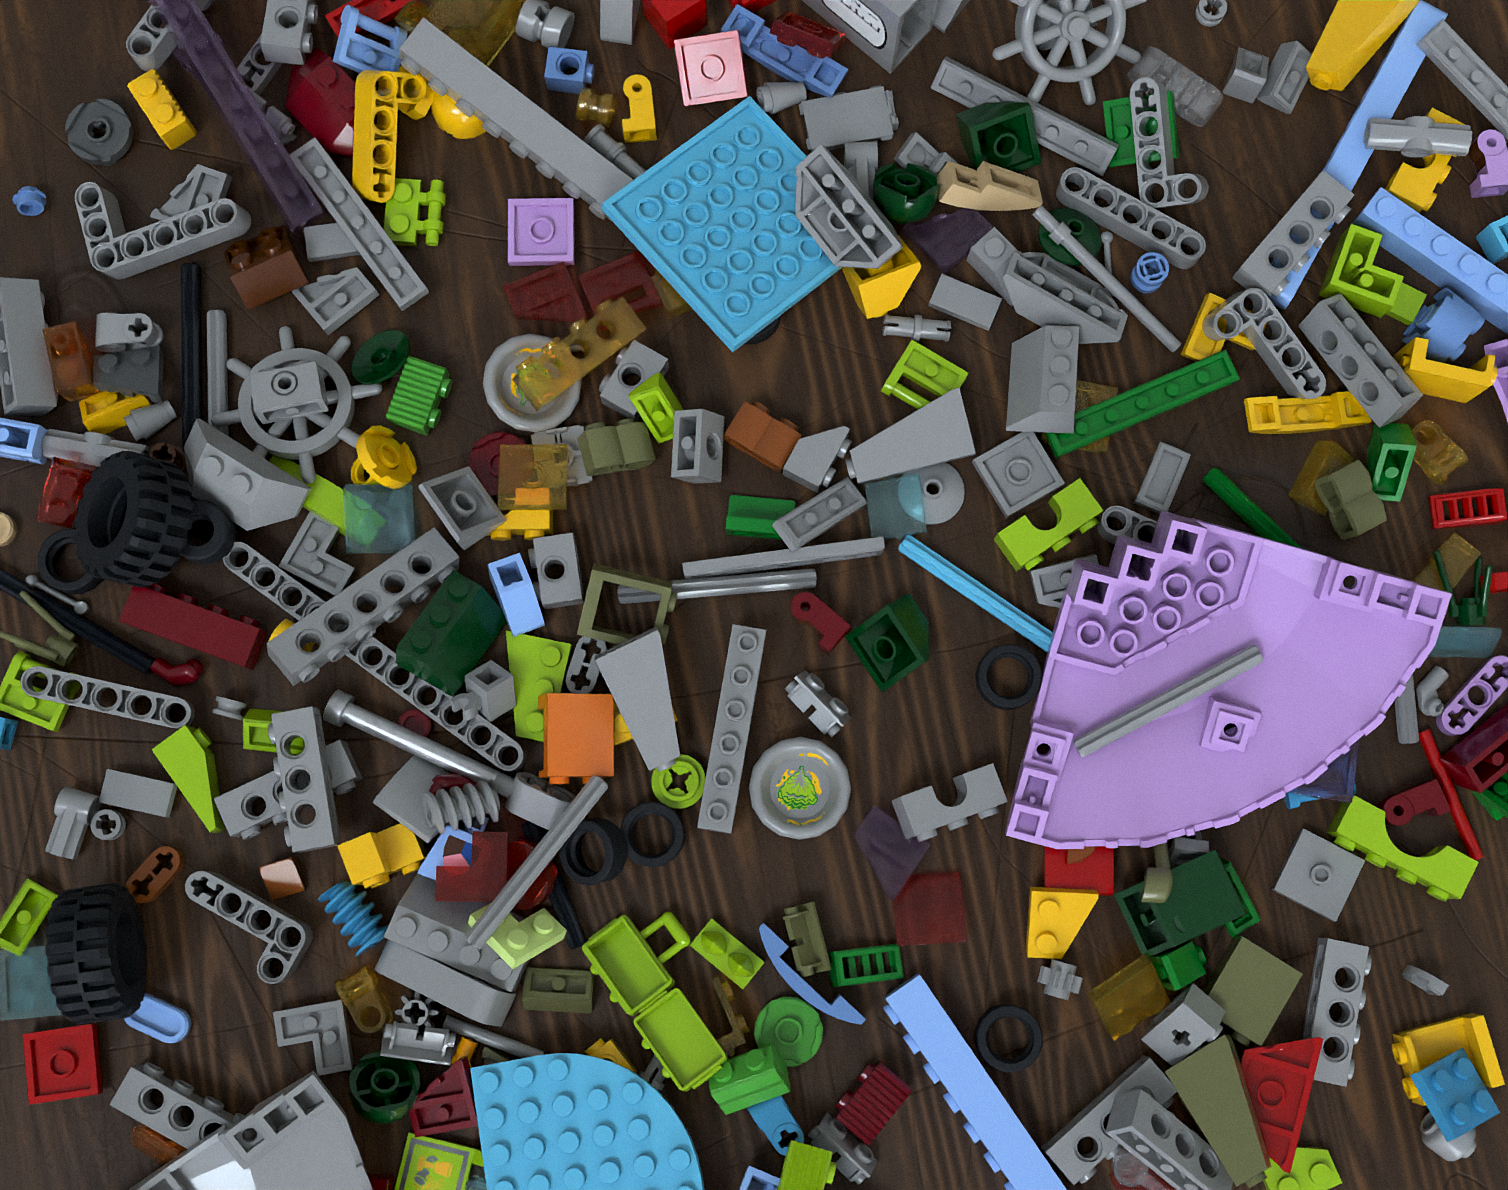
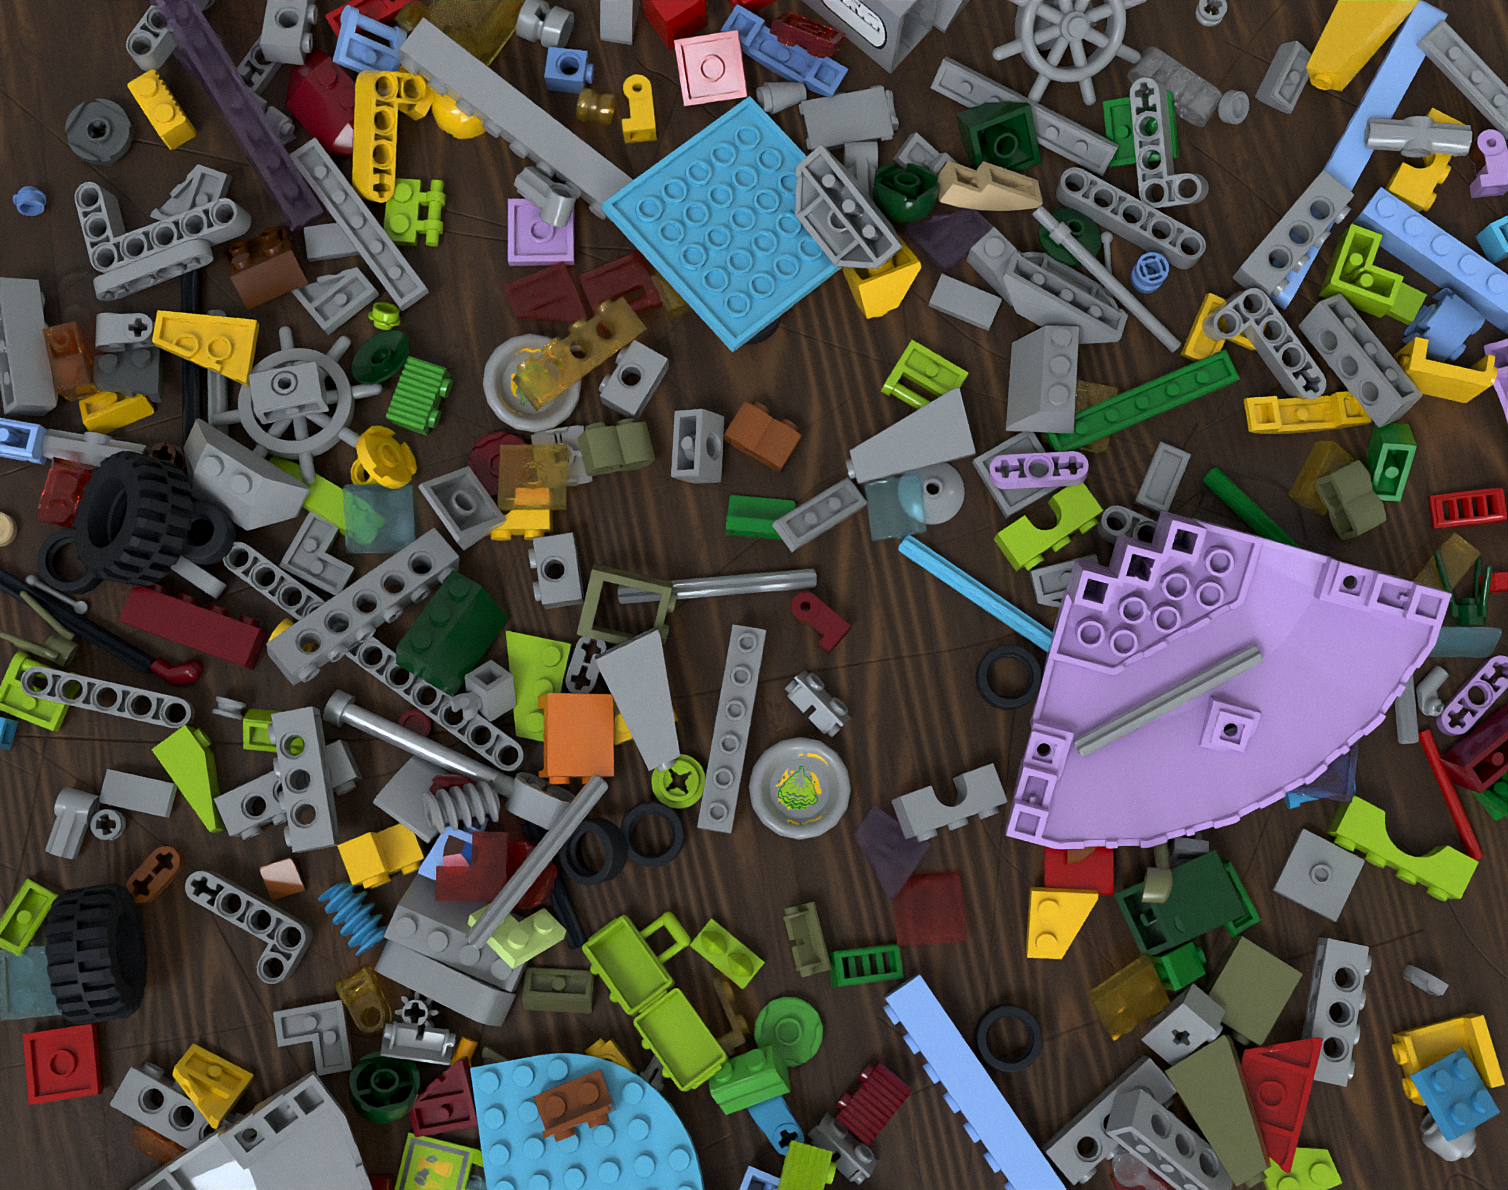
light grey cone [123,400,177,441] -> none
light blue tile [124,993,192,1043] -> none
light grey bar [443,1015,545,1058] -> none
light blue slope [488,553,545,637] -> none
light grey pin [583,124,646,180] -> none
lime slope [628,372,684,444] -> none
light grey tile [682,537,885,579] -> none
medium blue slope [759,923,866,1025] -> none
light grey slope [783,426,852,493] -> none
dark green slope [845,593,929,692] -> none
light grey pin [882,314,951,342] -> none
light grey gear [1037,959,1083,1000] -> none
light grey slope [1222,47,1269,103] -> none
dark red leg [1376,779,1451,826] -> none
clear yellow piece [1410,420,1468,485] -> none
none -> light grey beam [93,239,213,301]
none -> yellow wing [152,310,259,387]
none -> light grey beam [171,555,227,599]
none -> yellow wing [172,1043,254,1130]
none -> lime plate [368,302,401,330]
none -> light grey piece [514,166,577,227]
none -> dark orange bracket [533,1069,617,1142]
none -> lavender beam [990,451,1089,489]
none -> light grey tile [1218,90,1250,124]

